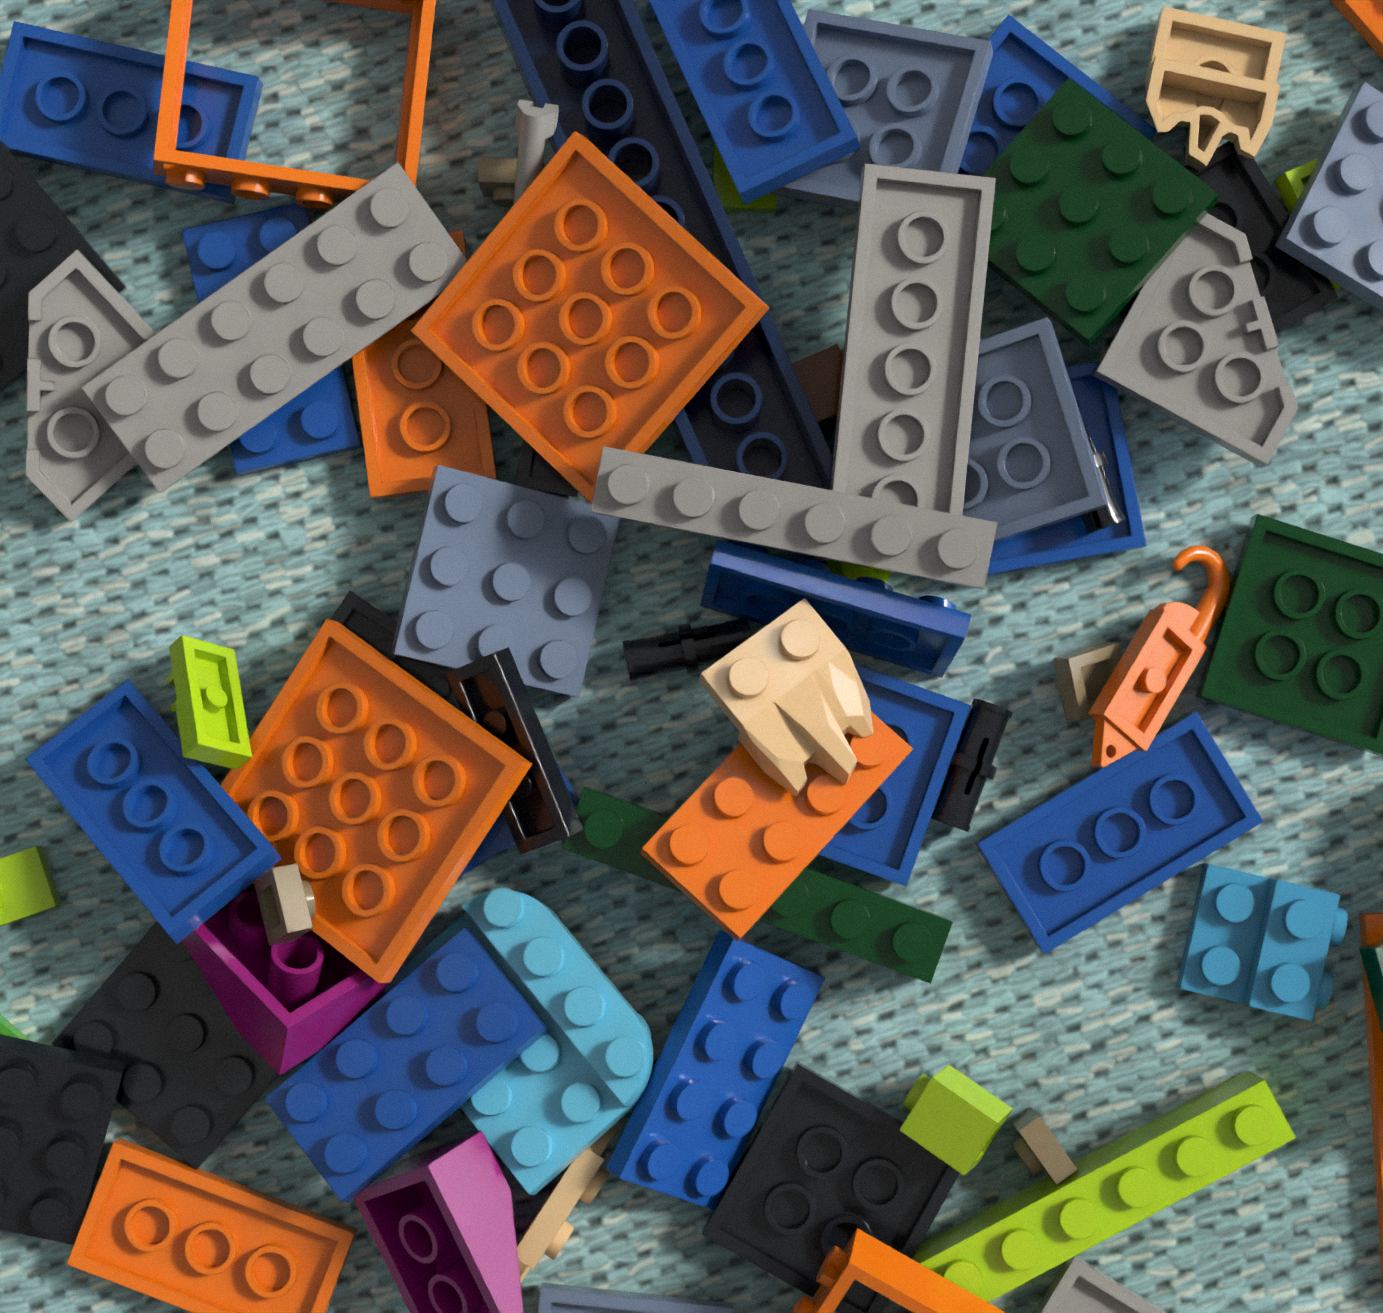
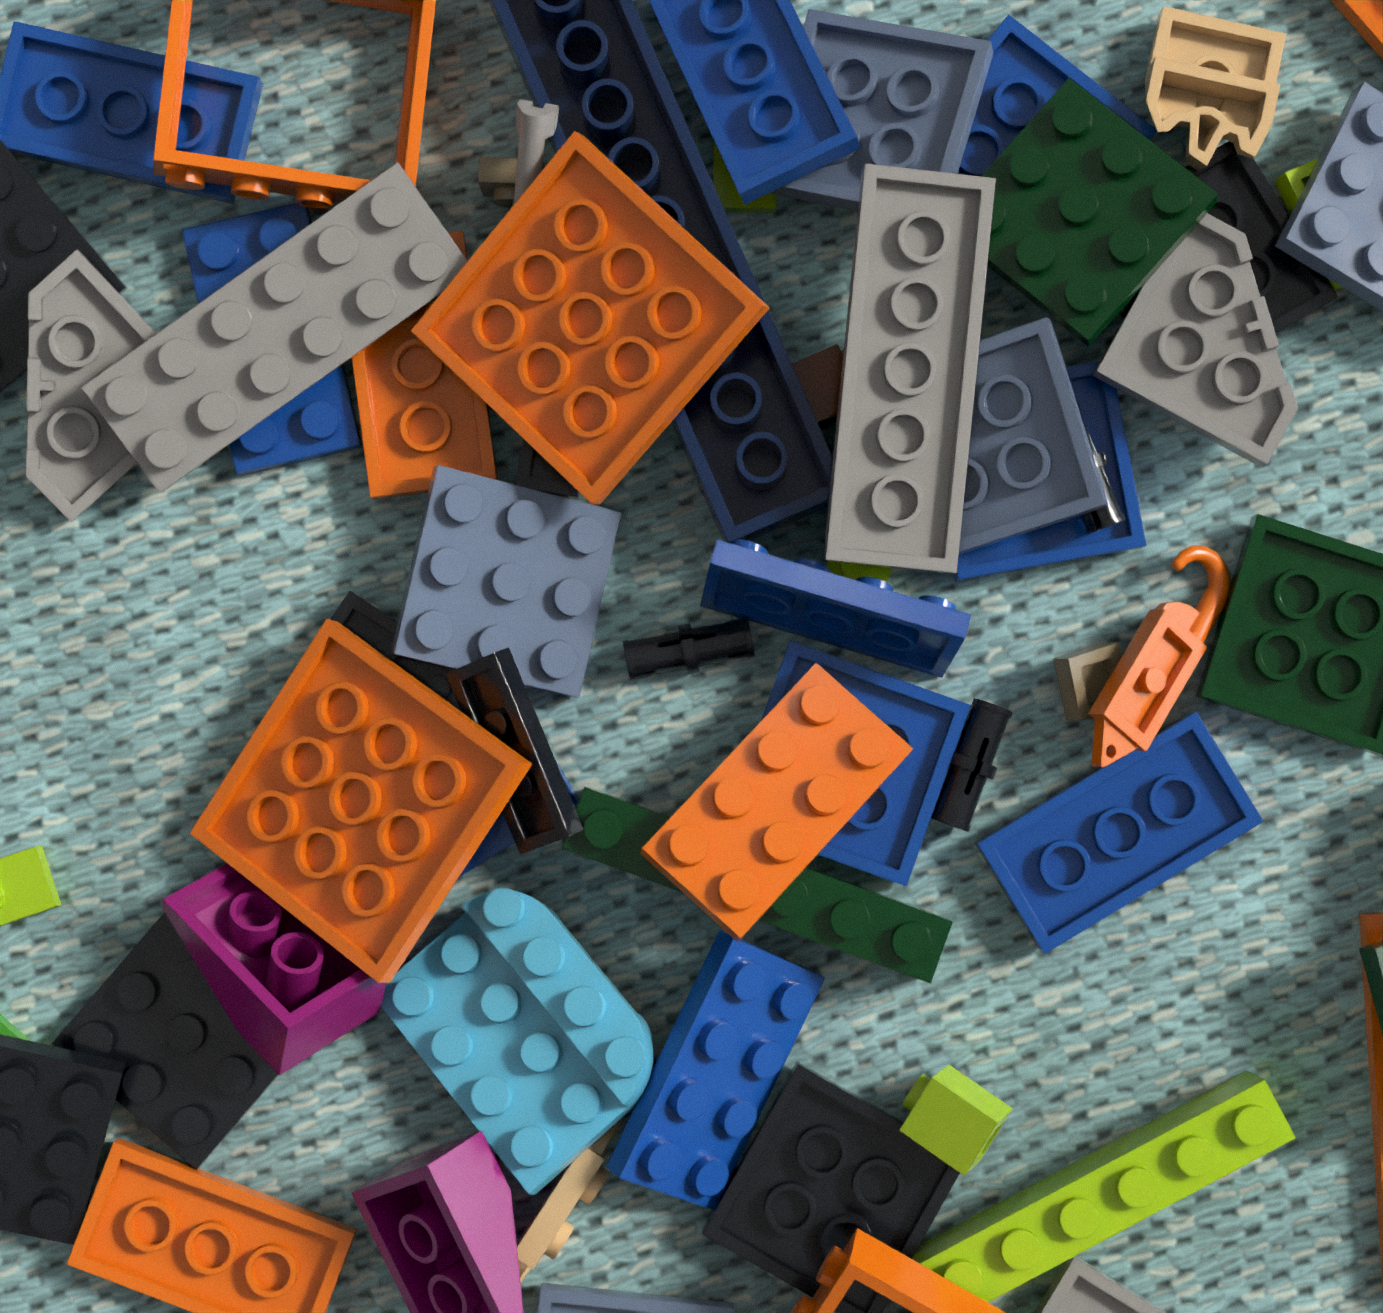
blue plate [25,679,282,944] -> none
lime plate [166,635,252,770] -> none
dark tan plate [254,863,316,946] -> none
blue plate [265,928,549,1202] -> none
light grey plate [590,446,998,590] -> none
tan plate [699,598,874,796] -> none
dark tan plate [1010,1107,1078,1185] -> none
dark azure plate [1176,863,1348,1021] -> none

